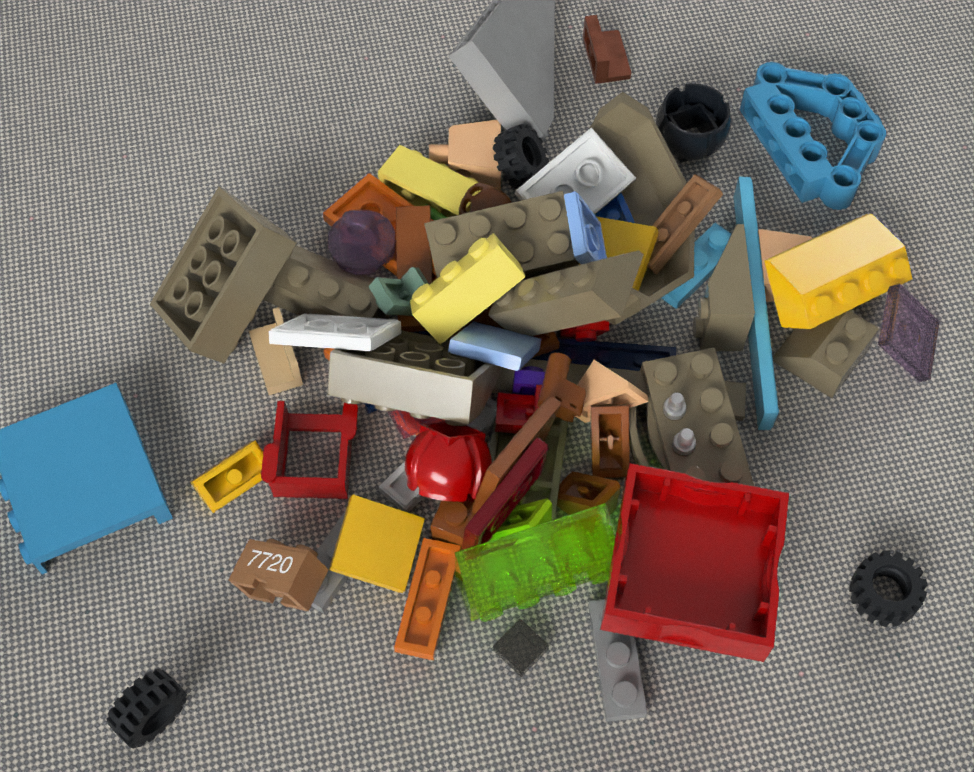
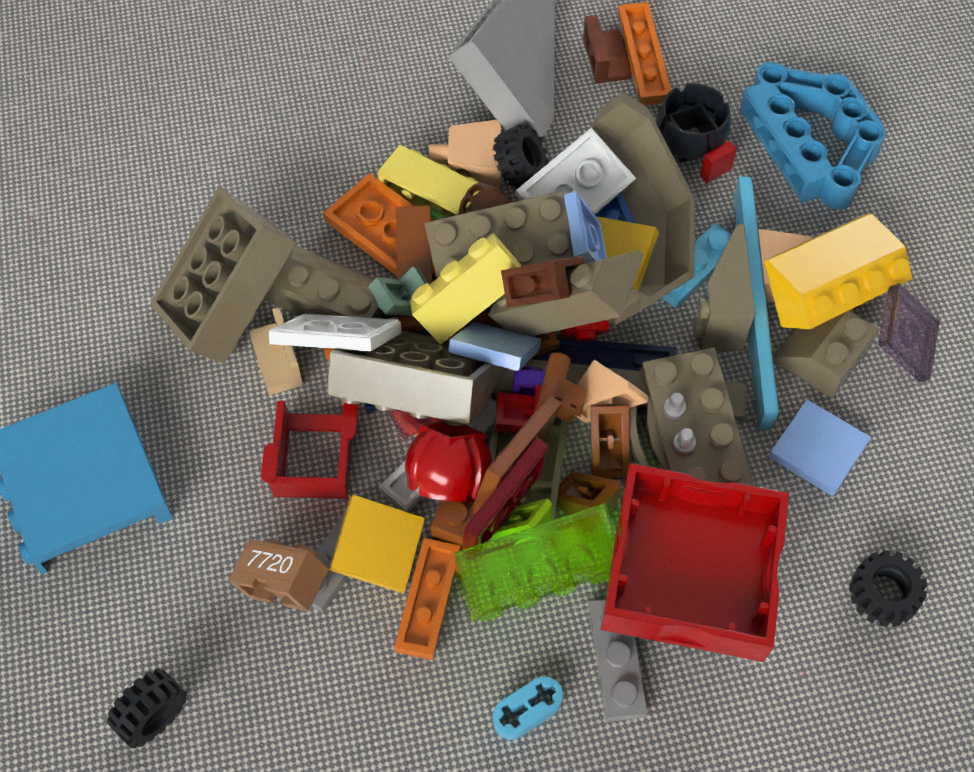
yellow slope [190,440,263,513] -> none
clear purple tile [328,210,396,274] -> none
clear smoke tile [493,619,549,677] -> none
medium nougat tile [647,174,723,275] -> none
none -> medium azure beam [493,676,563,740]
none -> copper panel [501,256,585,308]
none -> orange plate [618,2,671,105]
none -> red tile [700,141,737,184]
none -> light blue tile [768,399,871,497]

